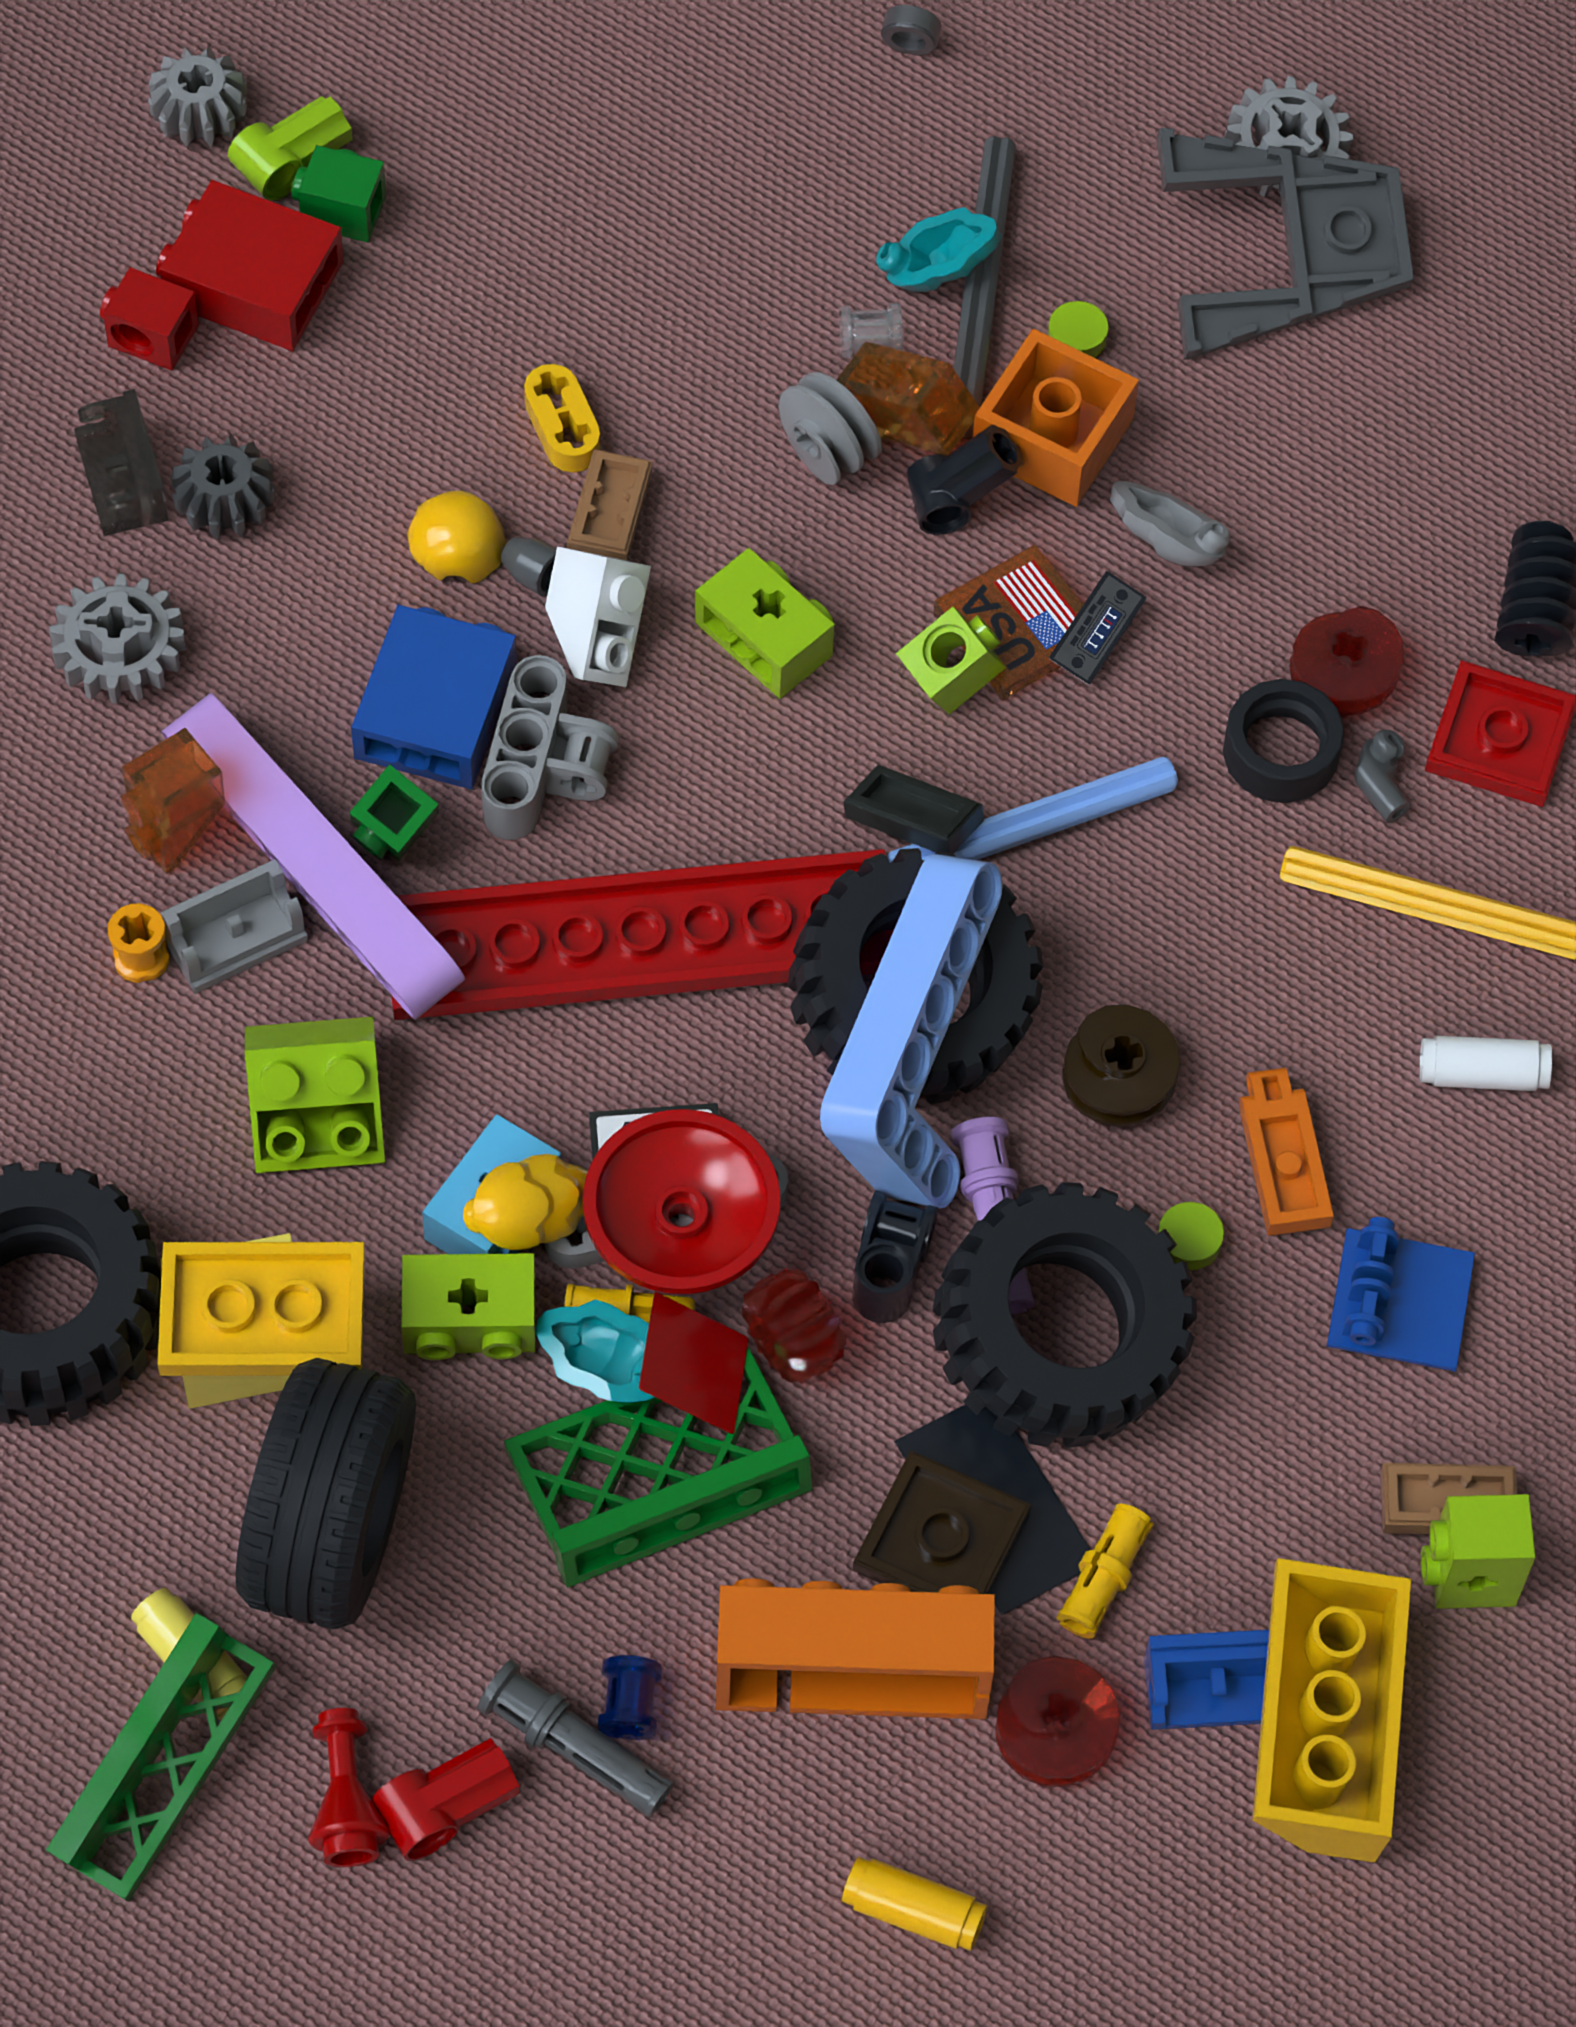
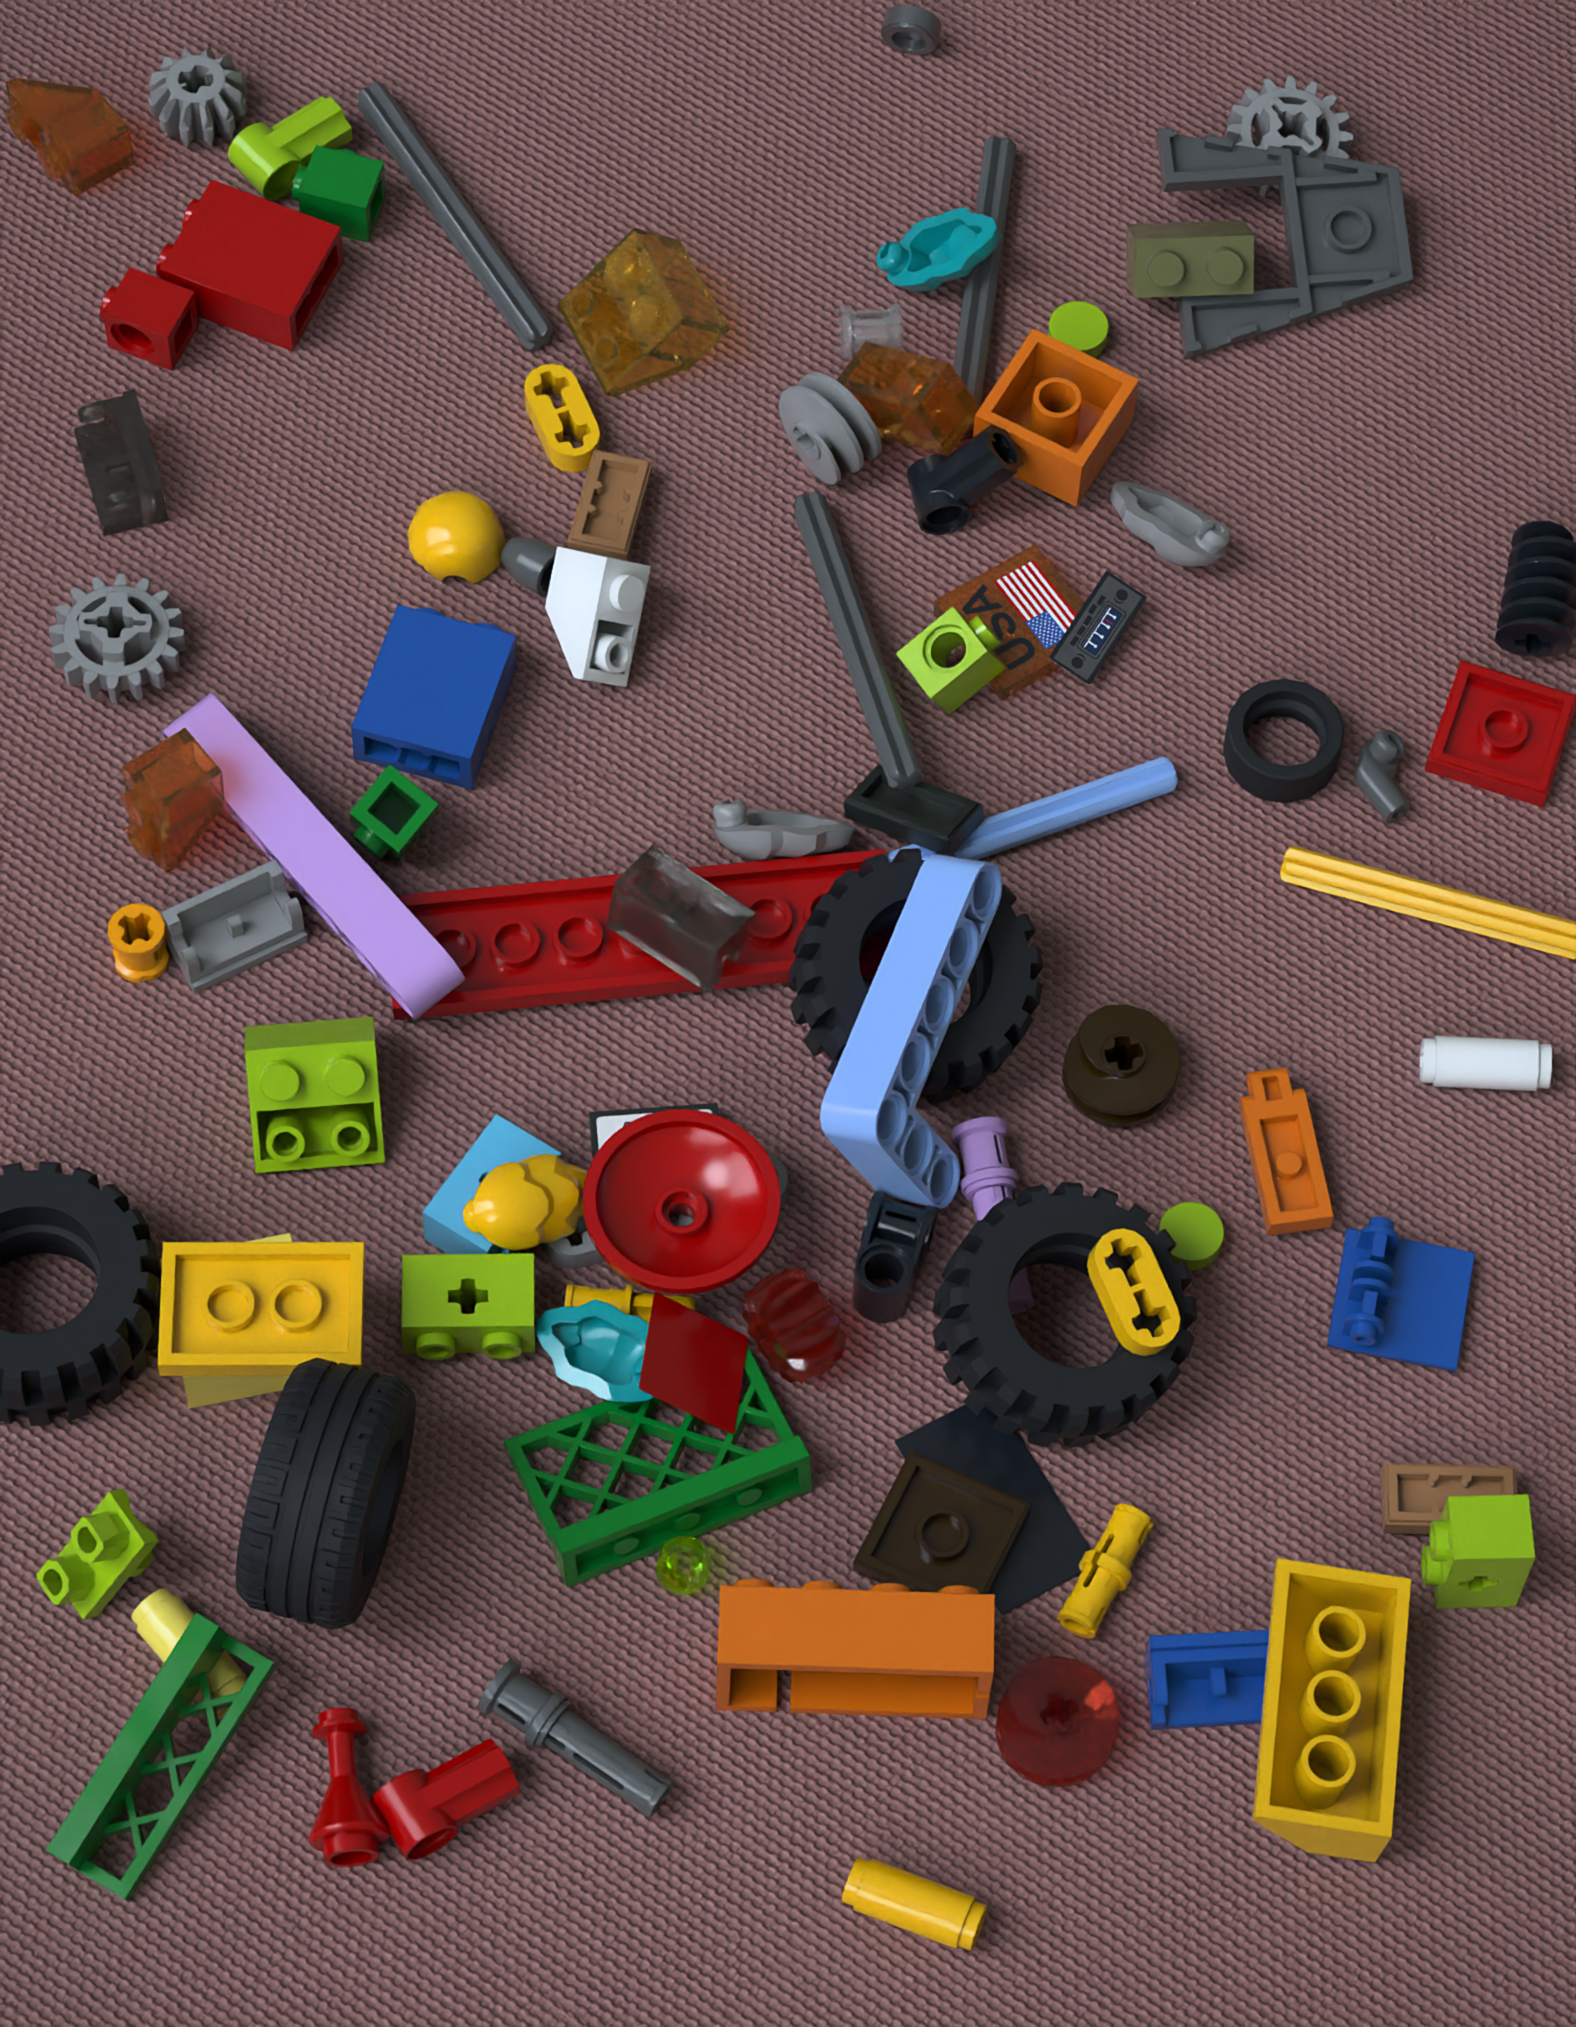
dark grey gear [171,433,275,540] -> none
light grey piece [481,655,620,840] -> none
clear blue bush [598,1655,663,1740] -> none
lime brick [695,547,835,699] -> none
clear red piece [1289,606,1404,716] -> none
none -> clear orange slope [5,78,134,197]
none -> lime hips [36,1489,159,1620]
none -> dark grey axle [357,82,553,351]
none -> clear yellow slope [557,227,729,397]
none -> clear smoke hinge [606,845,755,993]
none -> clear neon green hinge [656,1535,711,1595]
none -> light grey arm [712,799,855,861]
none -> dark grey axle [794,491,922,791]
none -> yellow beam [1087,1228,1180,1356]
none -> olive brick [1126,220,1254,298]

